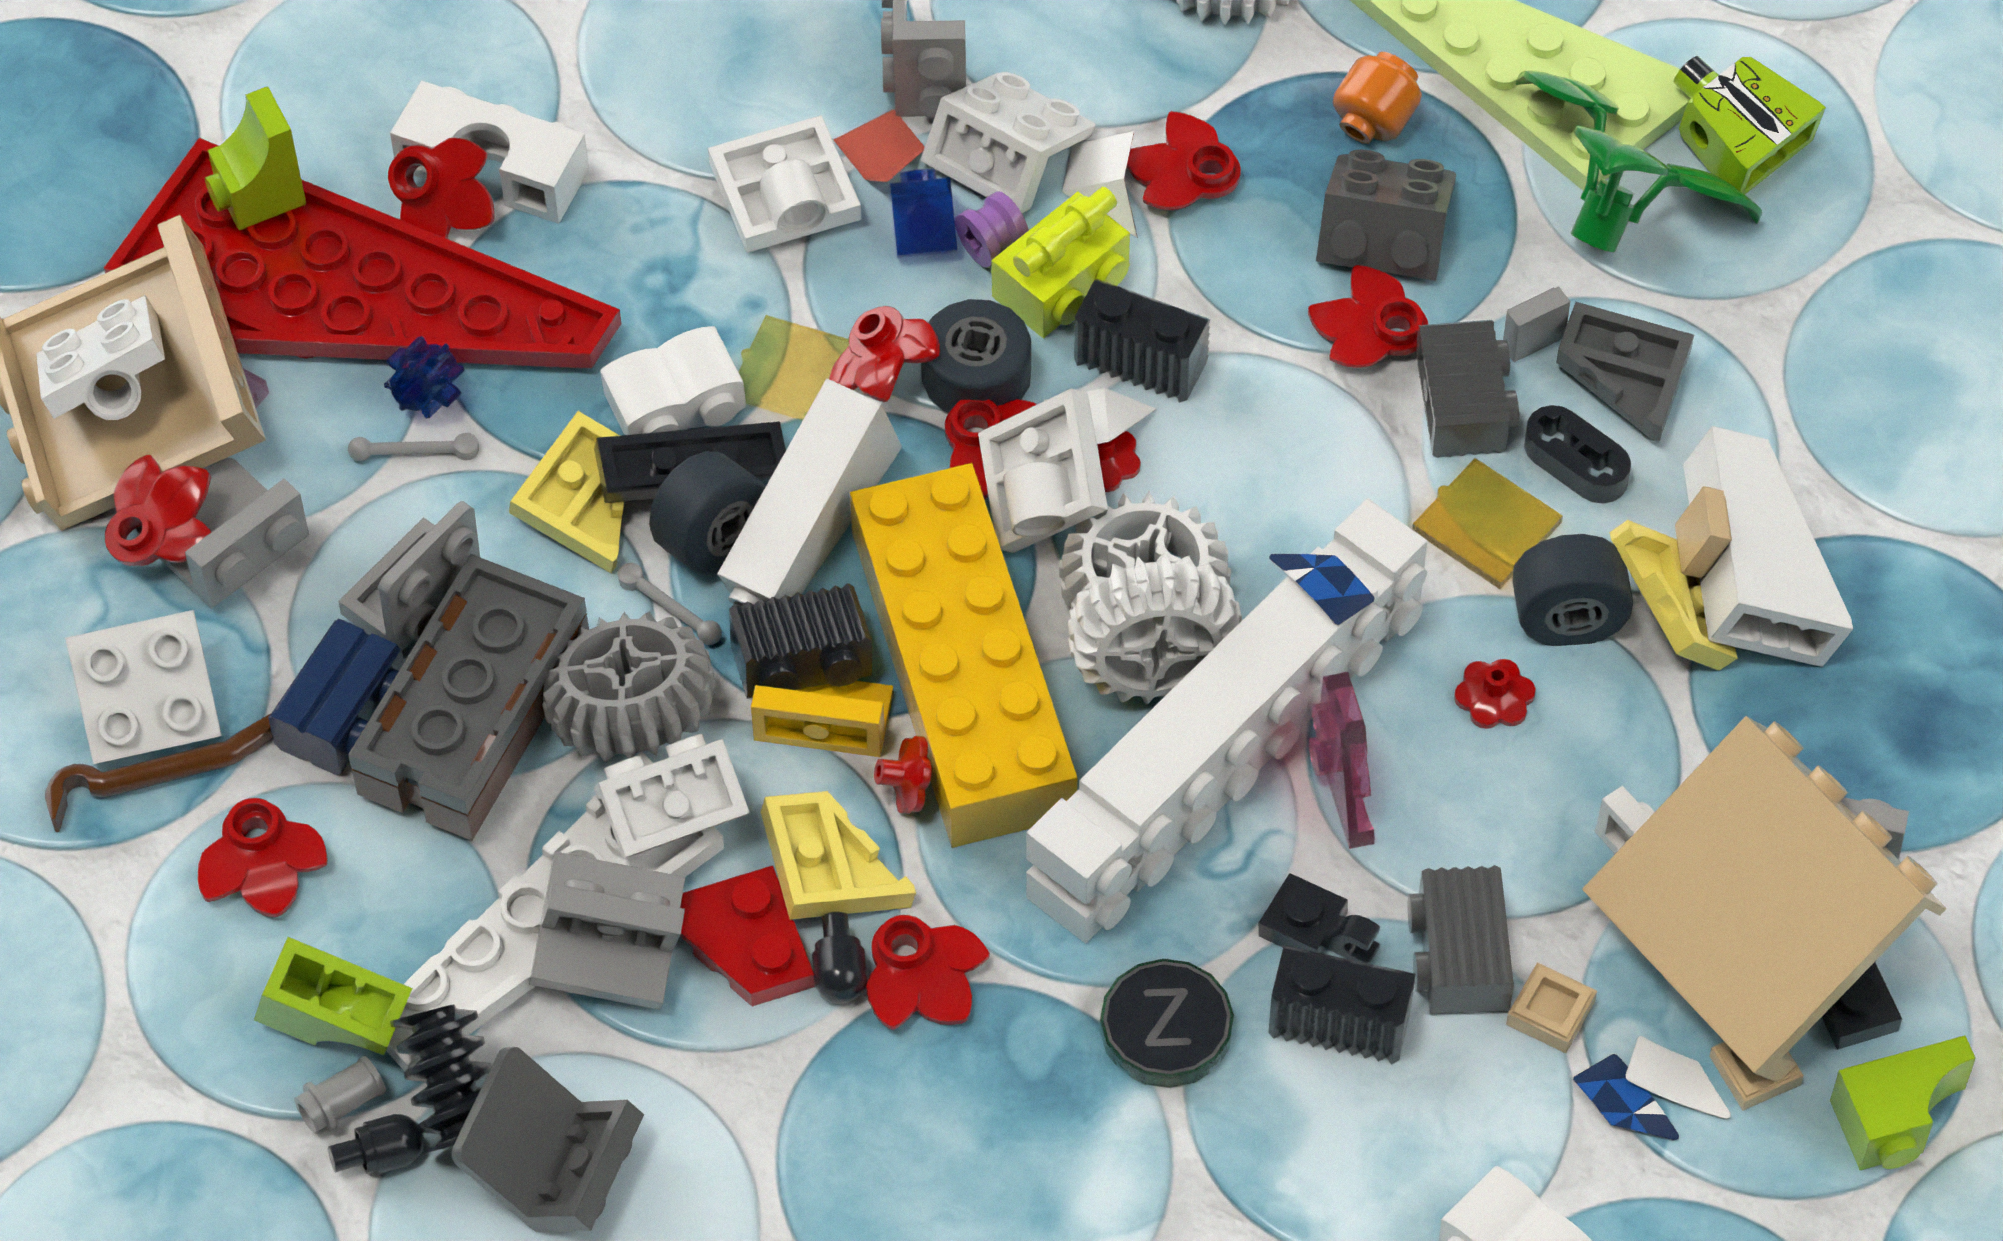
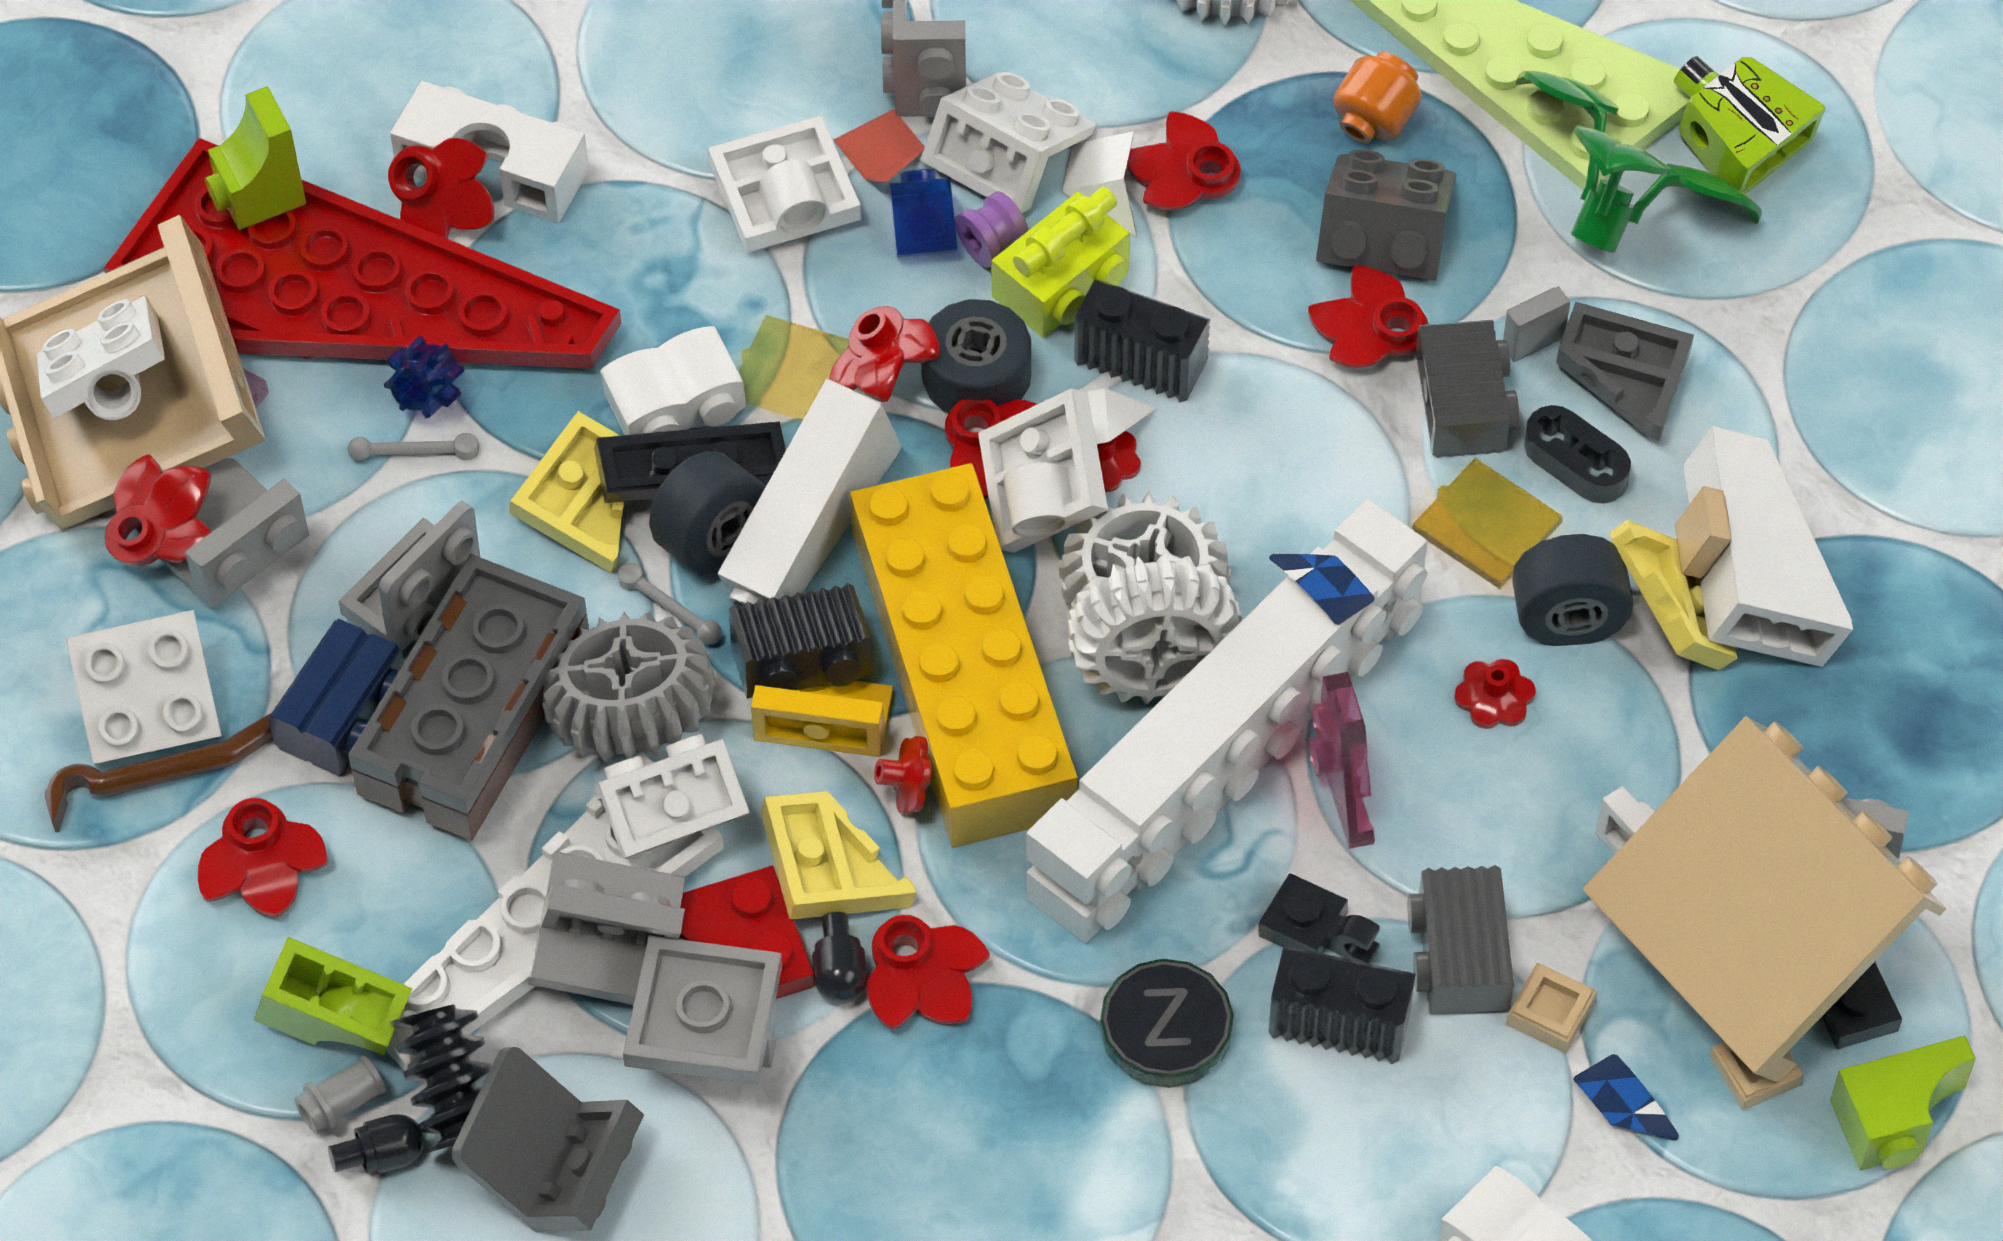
white sticker [1626,1036,1731,1119] -> none
none -> light grey bracket [623,935,782,1085]

